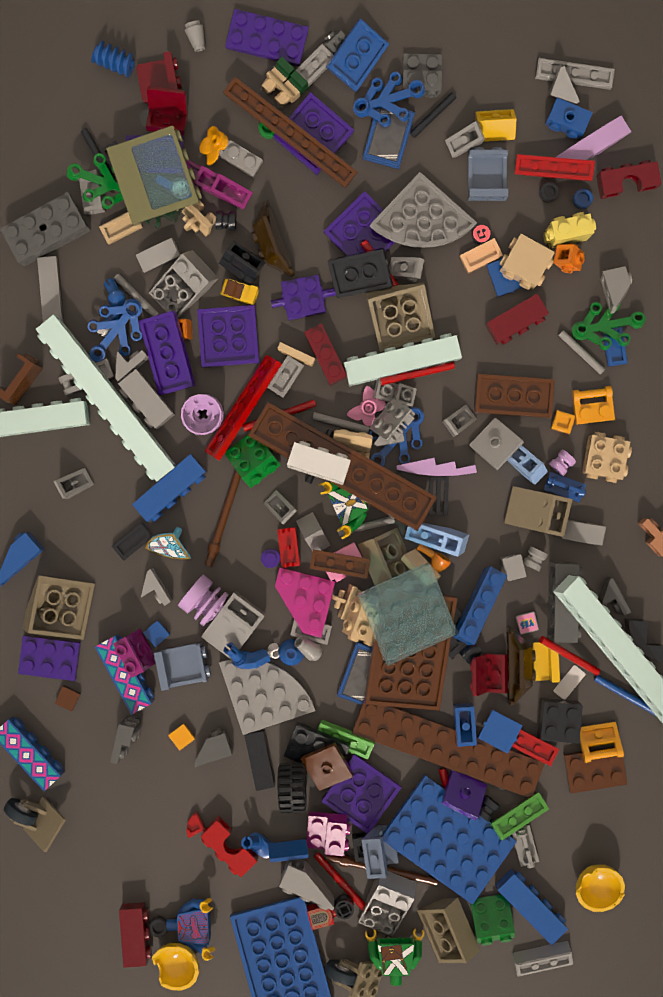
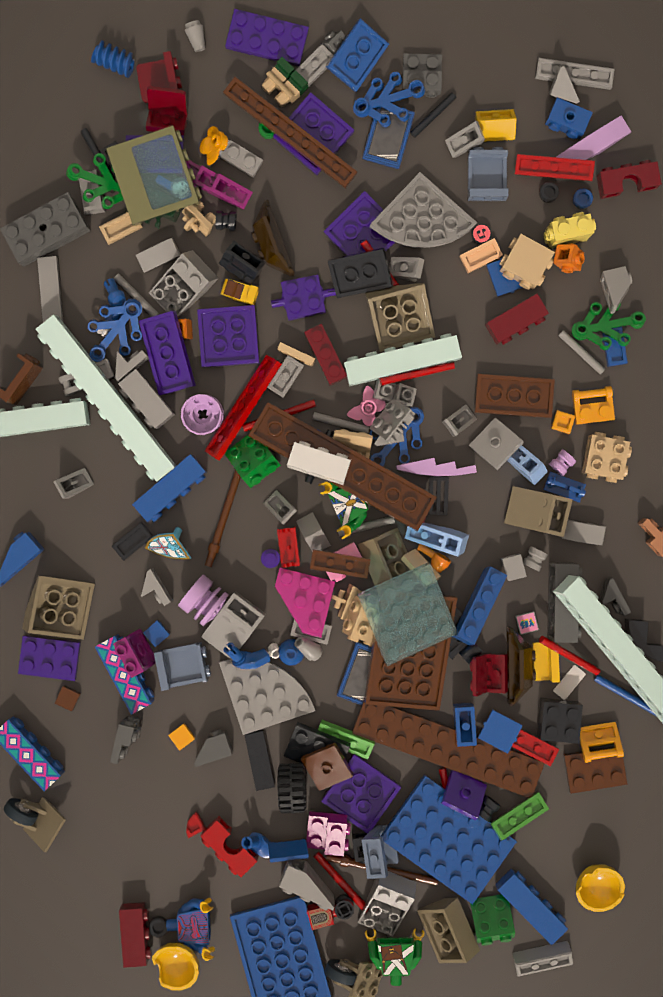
light grey hinge [512,825,539,868] -> none

